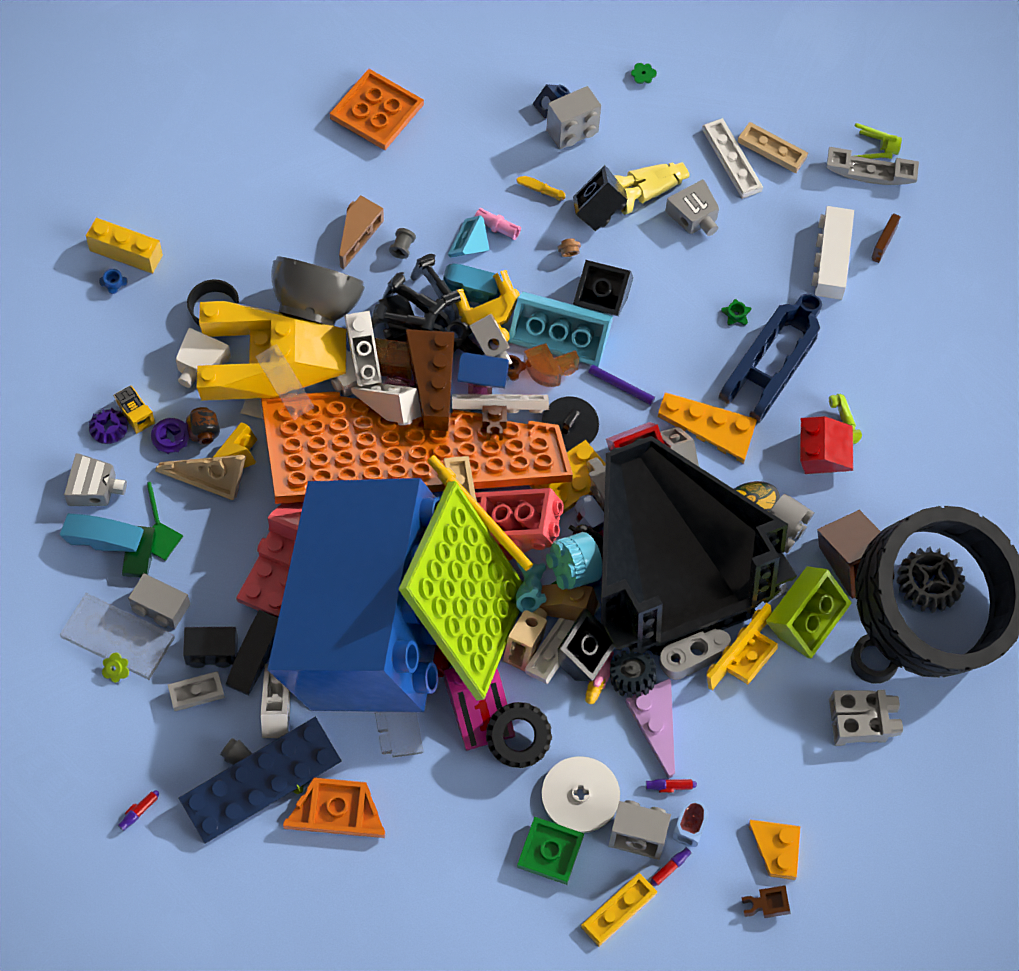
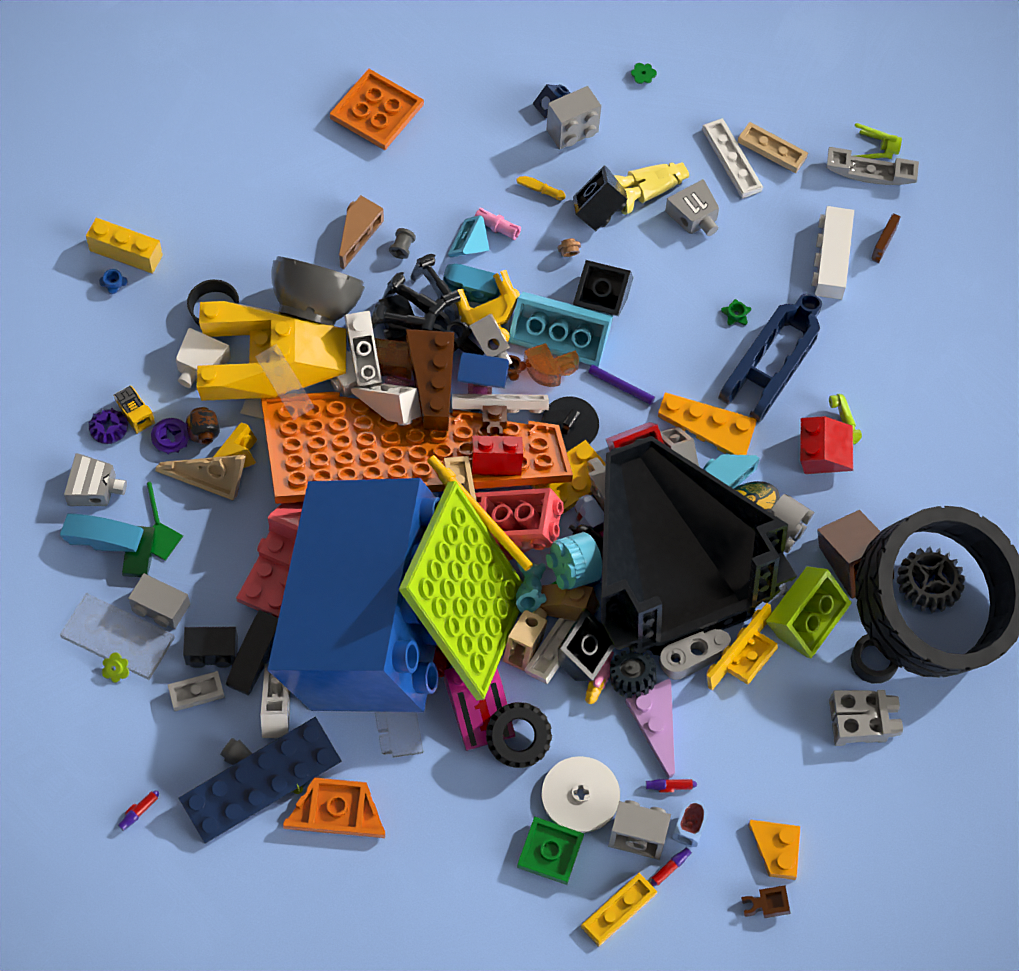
none -> red slope [470,436,523,475]
none -> medium azure slope [703,454,760,489]

